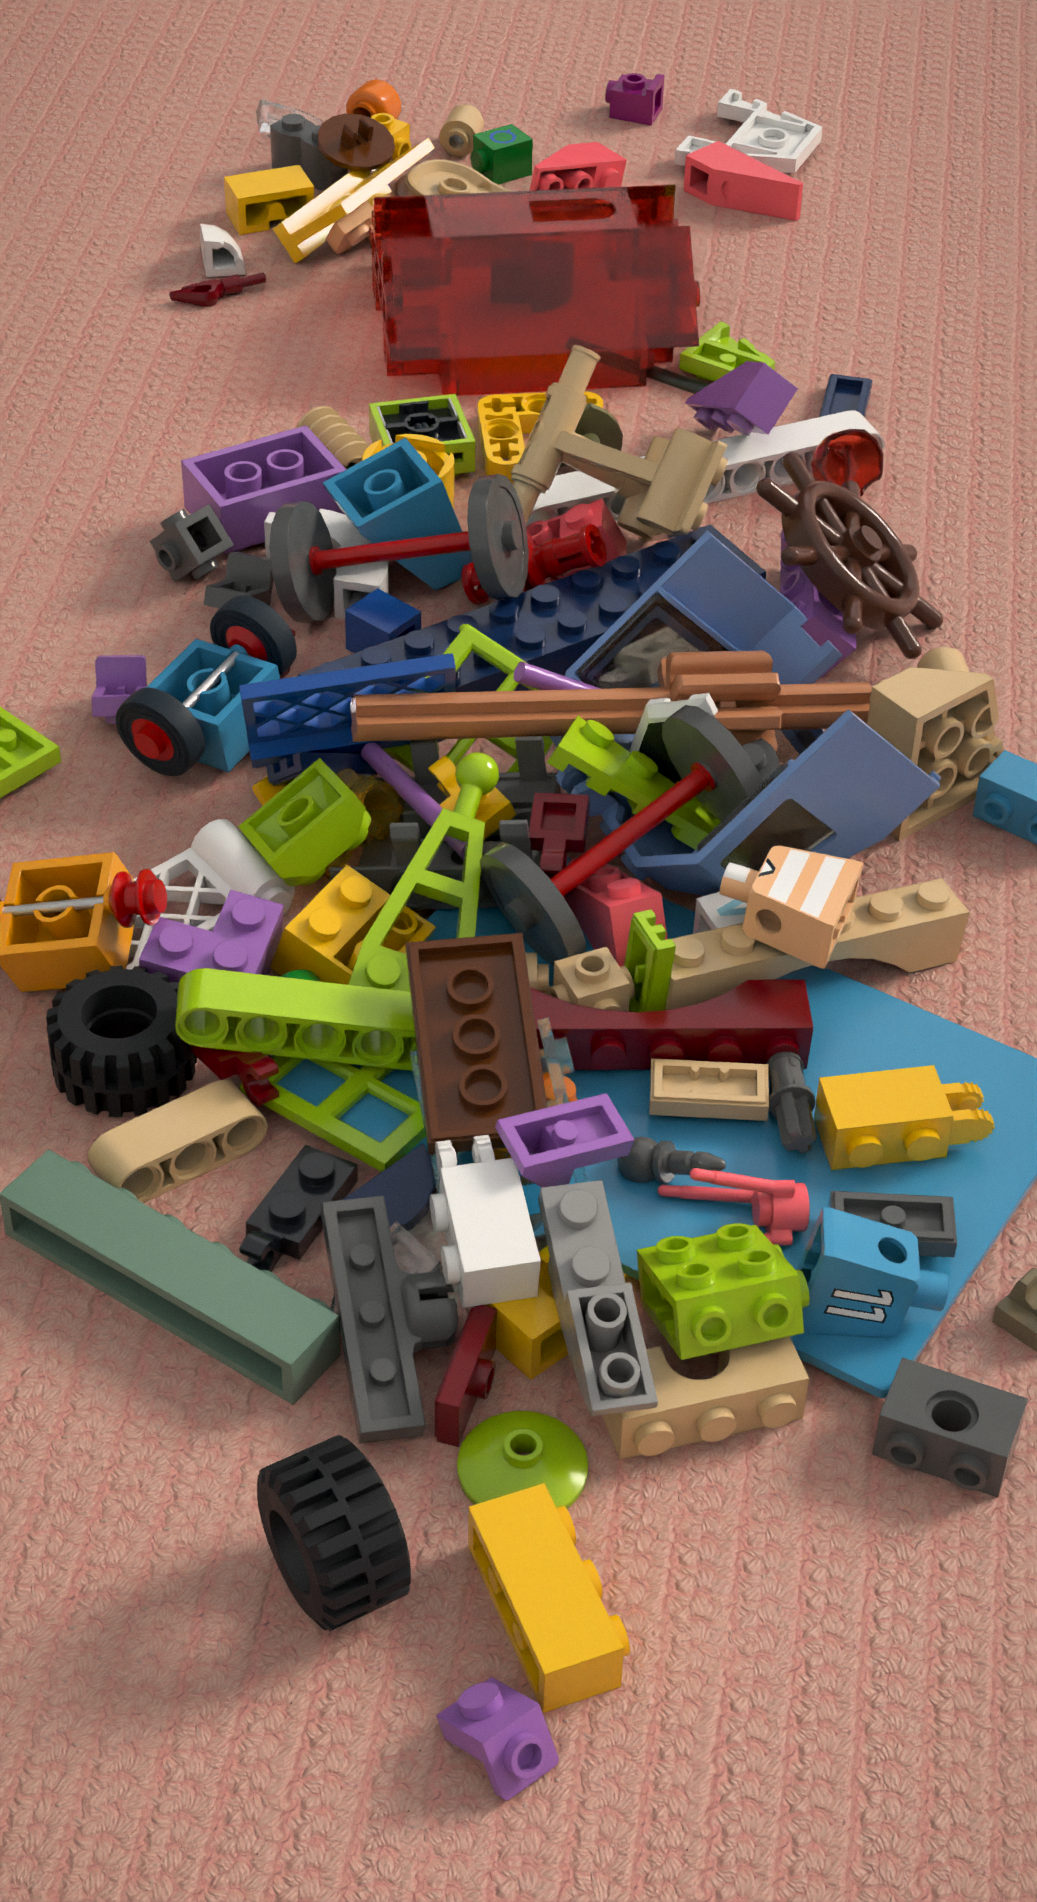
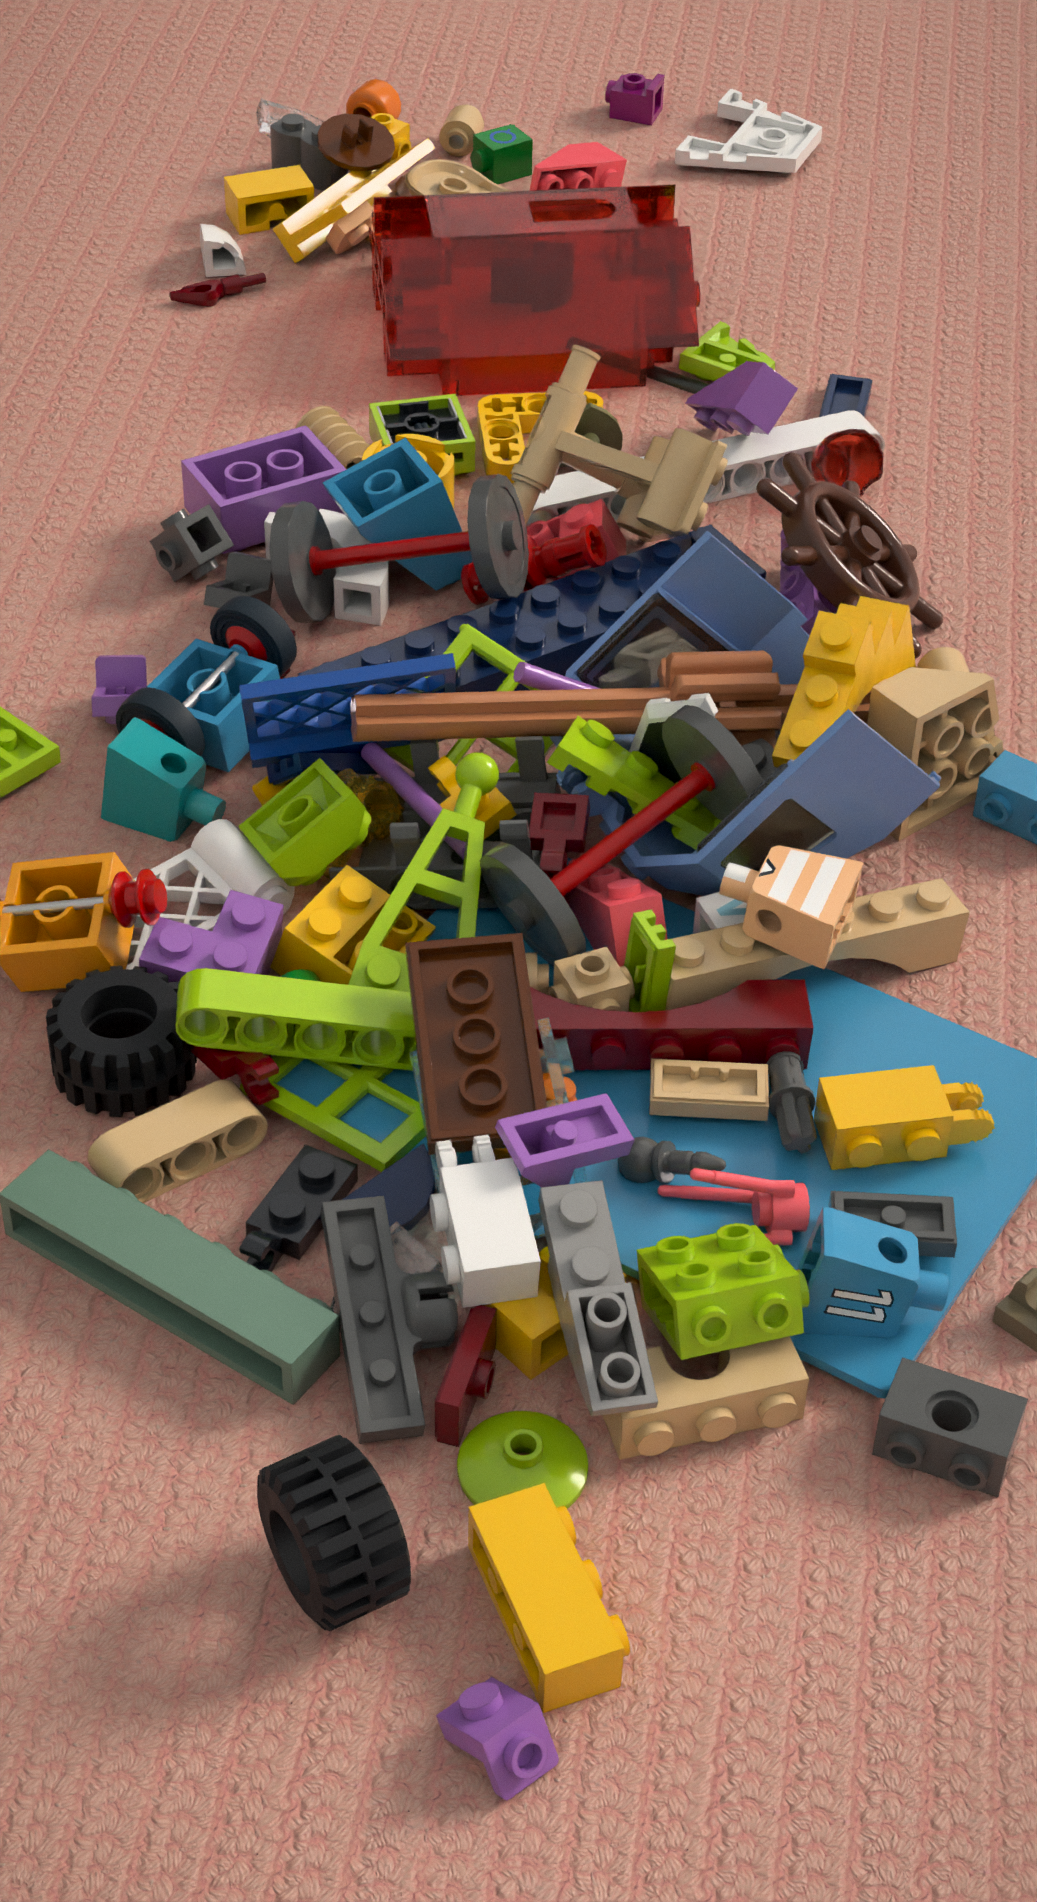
blue brick [345,588,421,653] -> none
coral slope [683,141,803,221] -> none
none -> teal torso [101,717,226,842]
none -> yellow arch [772,596,916,769]

